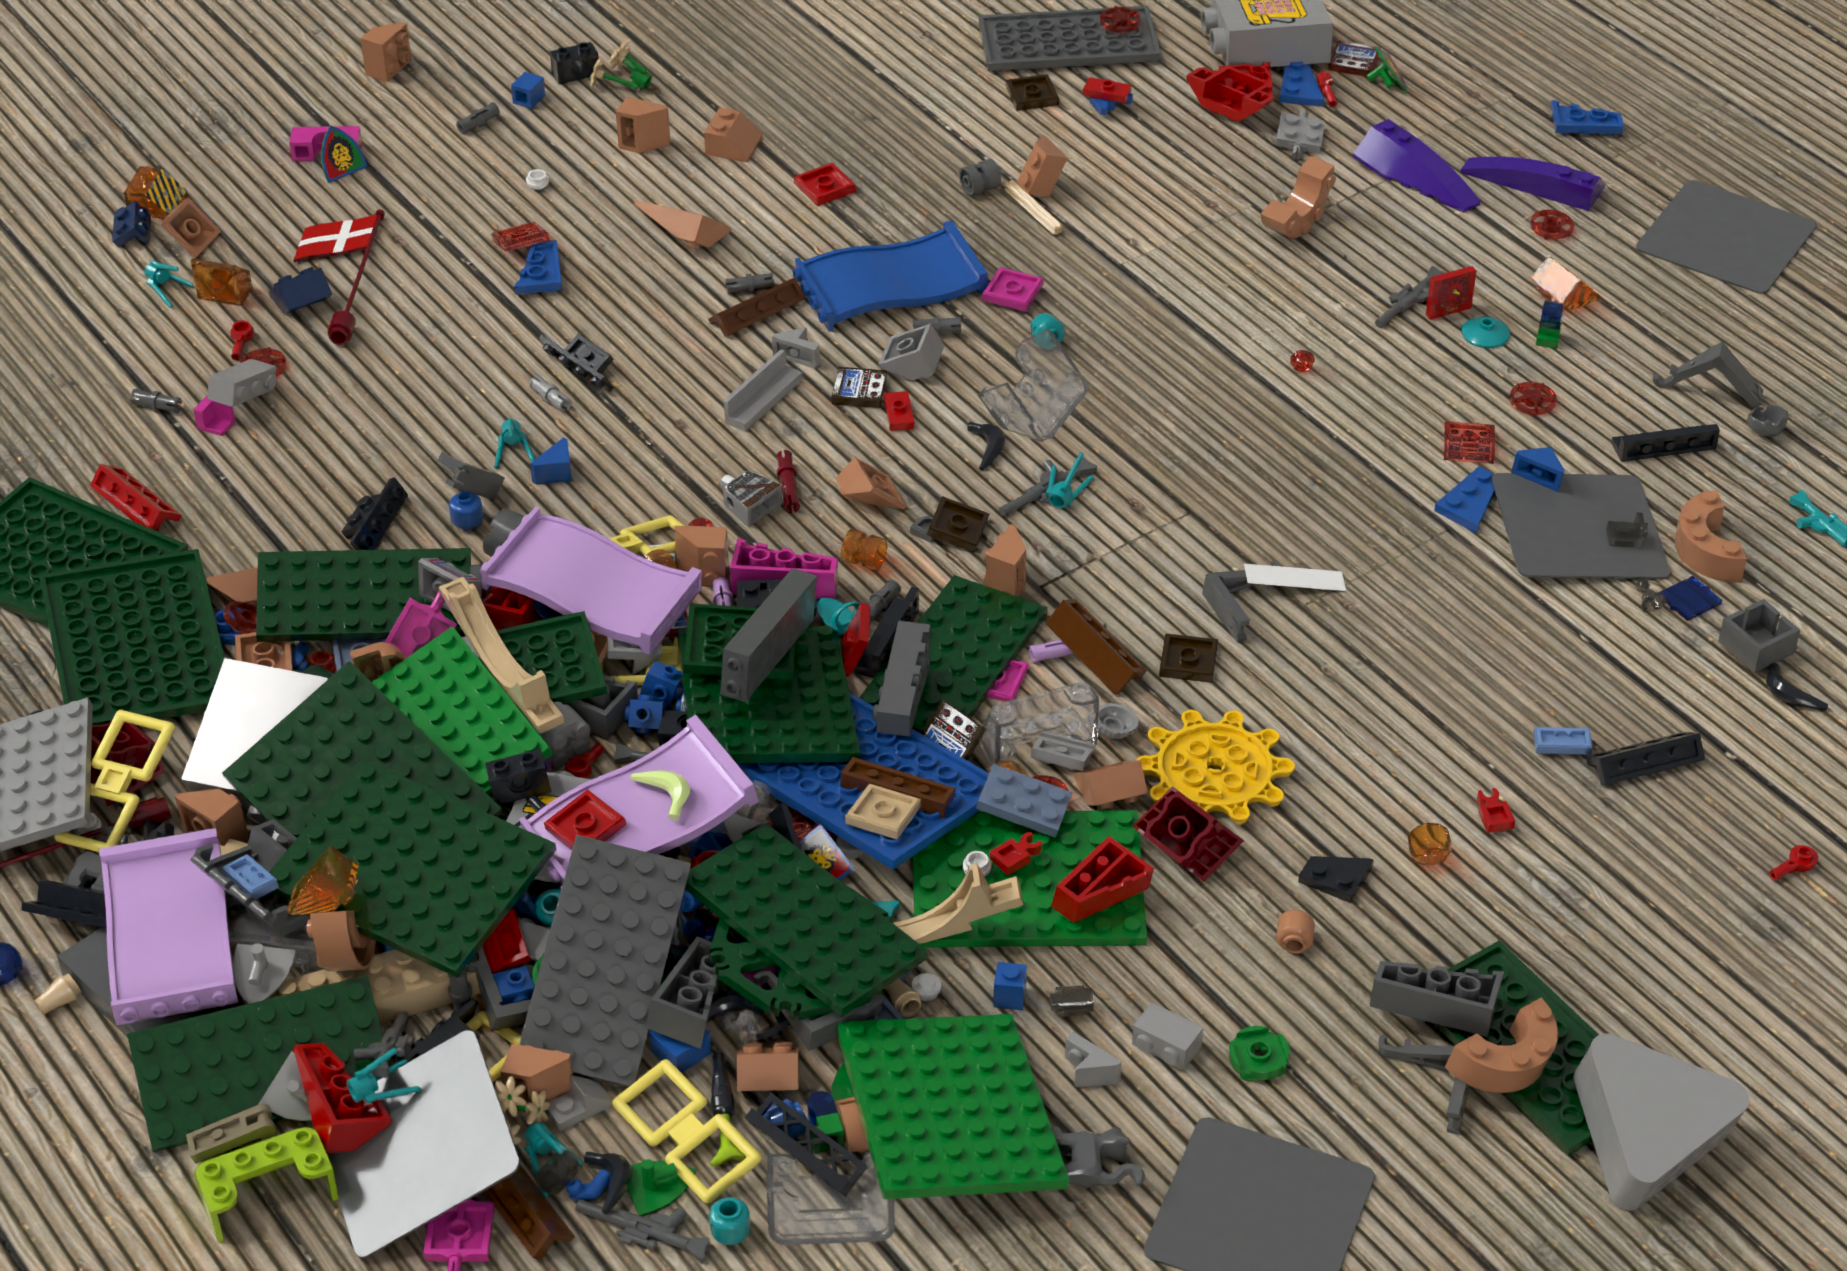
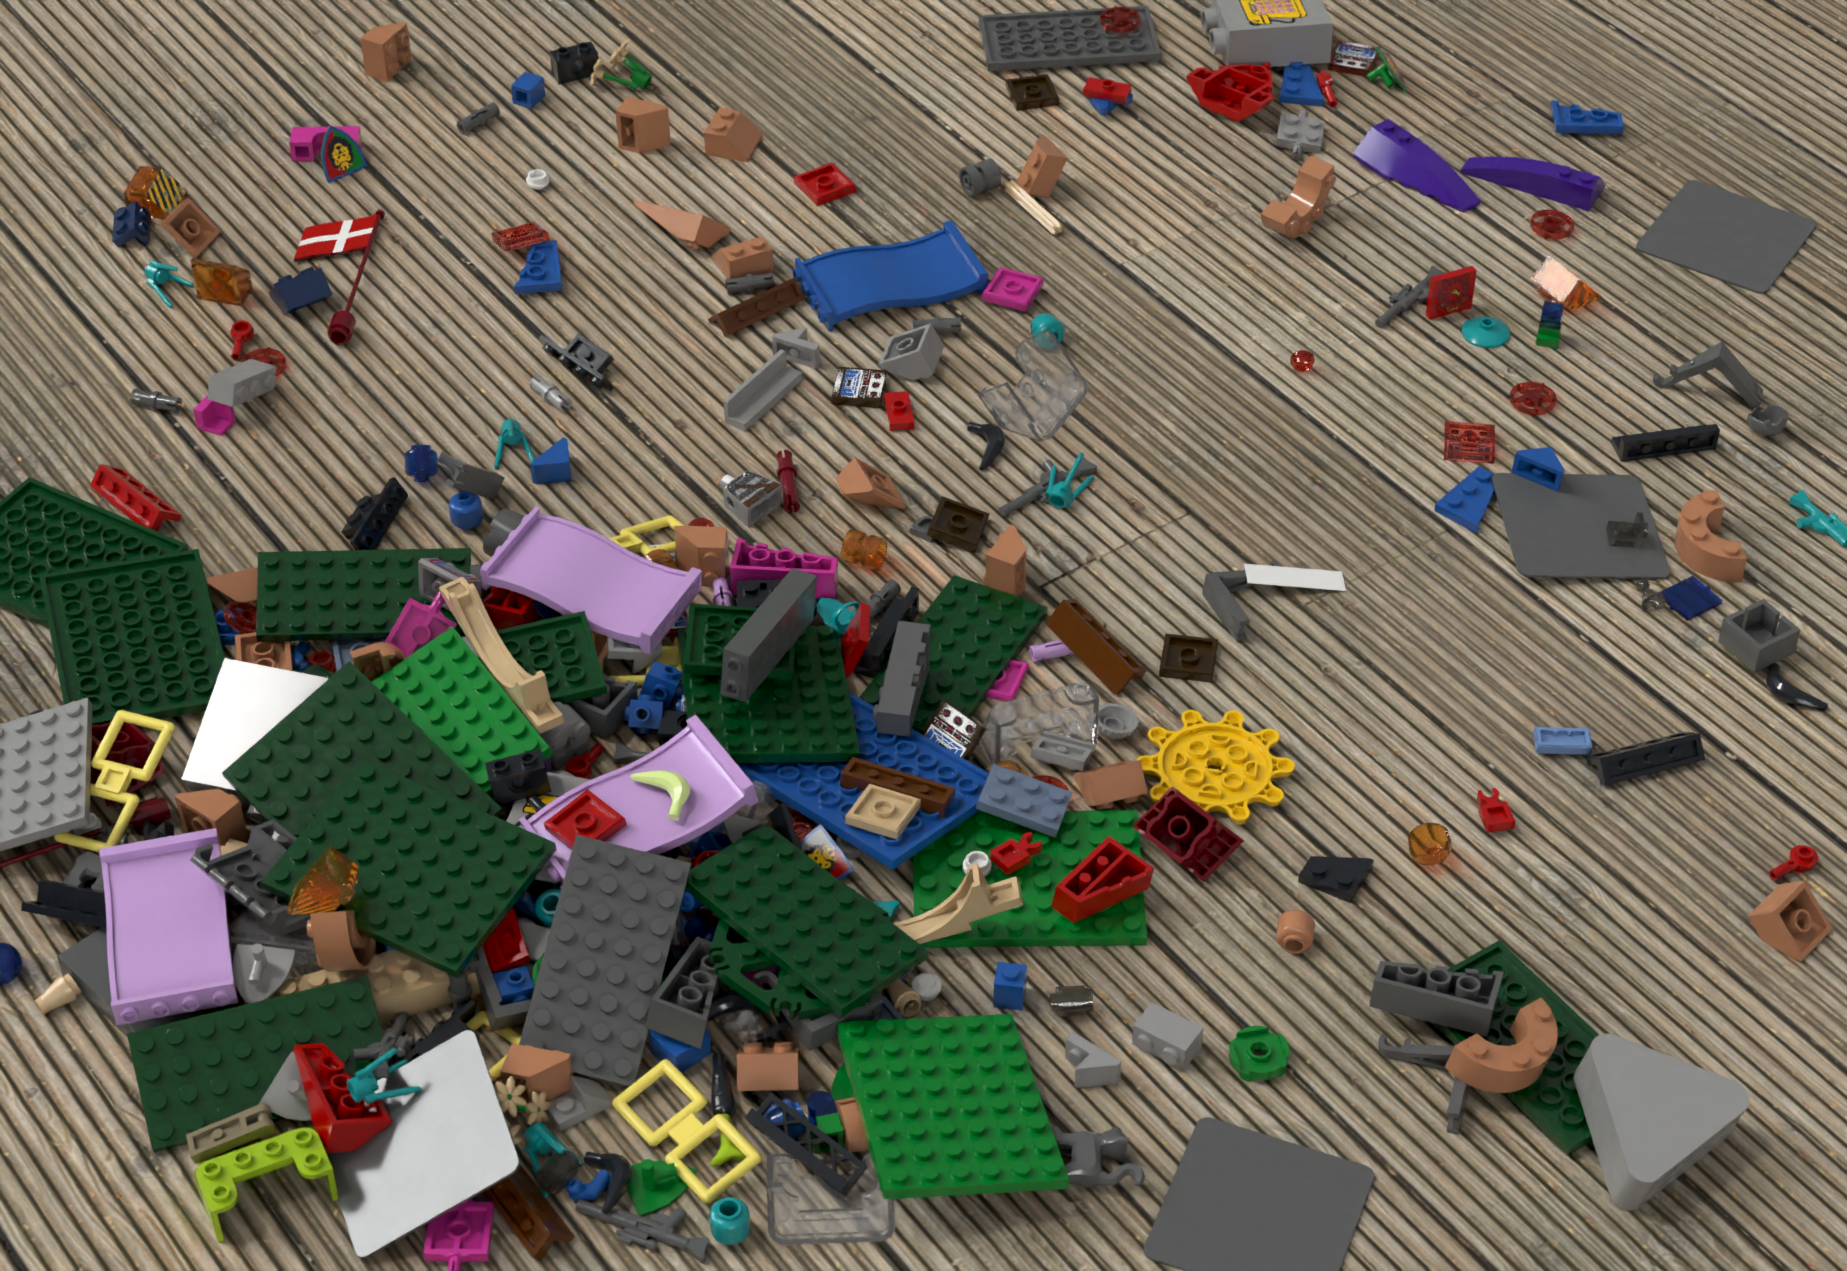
medium blue plate [222,854,279,900] -> none
none -> clear blue head [405,445,438,482]
none -> nougat slope [712,236,774,279]
none -> nougat slope [1748,880,1833,962]

